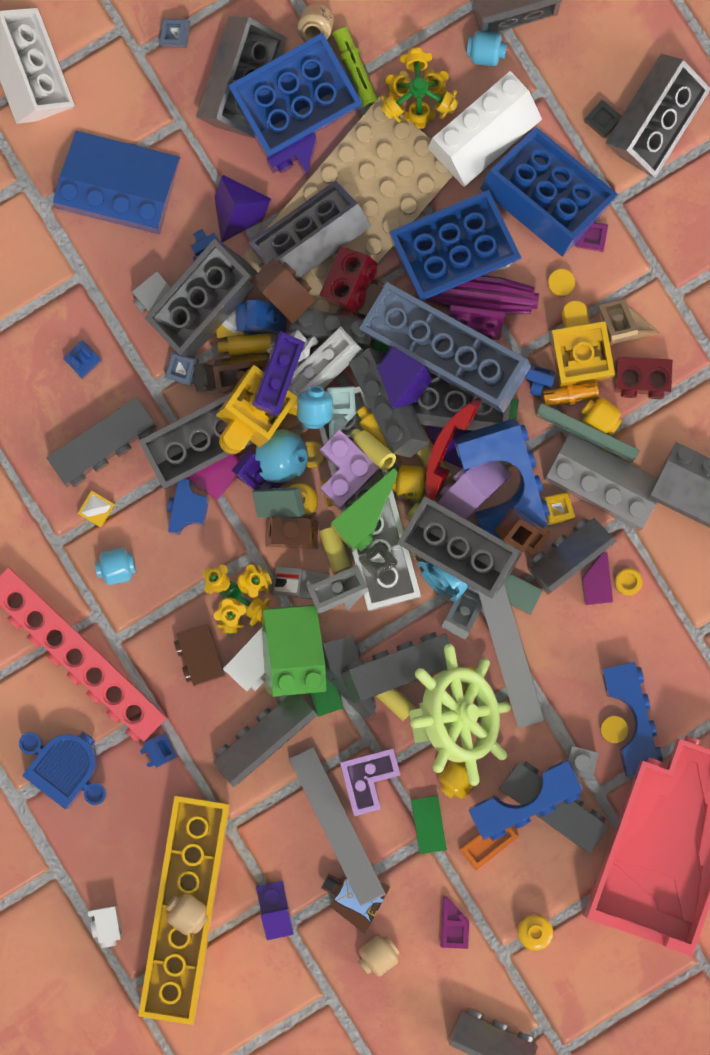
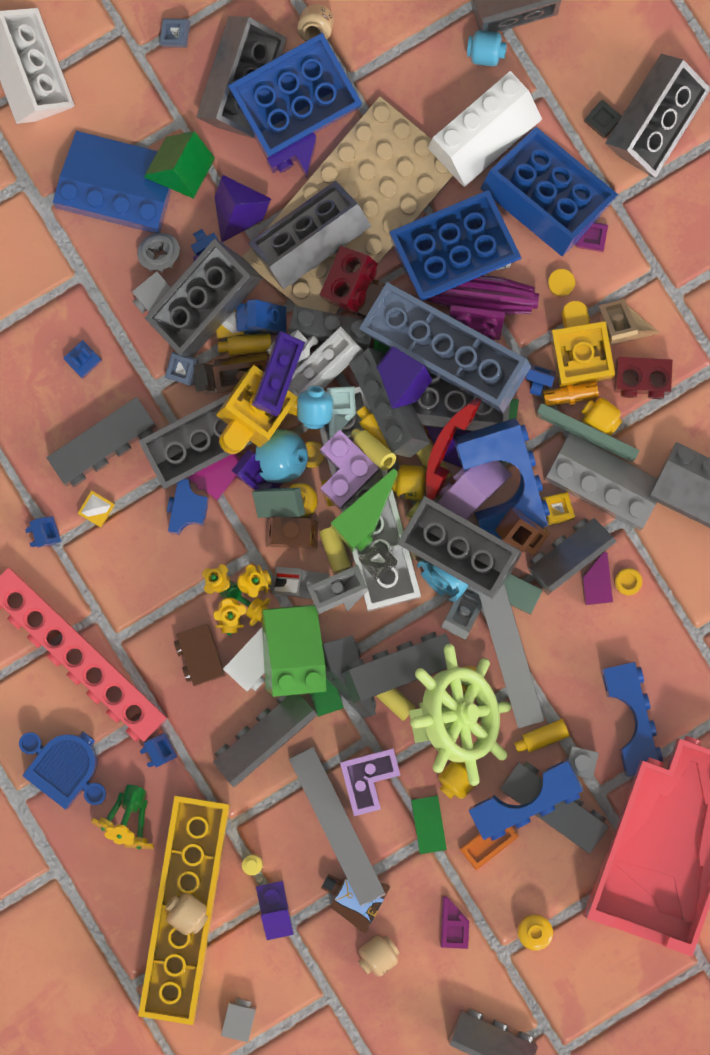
white brick [88,905,123,948] -> none
medium azure head [95,547,136,585] -> none
reddish brown brick [250,258,316,323] -> none
lime pin [332,27,379,108] -> none
yellow plant [381,47,458,129] -> none
yellow tile [600,716,628,743] -> none
none -> blue tile [25,516,61,548]
none -> plant [91,785,154,849]
none -> light grey gear [137,233,181,273]
none -> green slope [144,131,215,199]
none -> light grey brick [221,998,257,1042]
none -> light yellow cylinder [242,854,263,875]
none -> yellow cylinder [514,719,570,753]

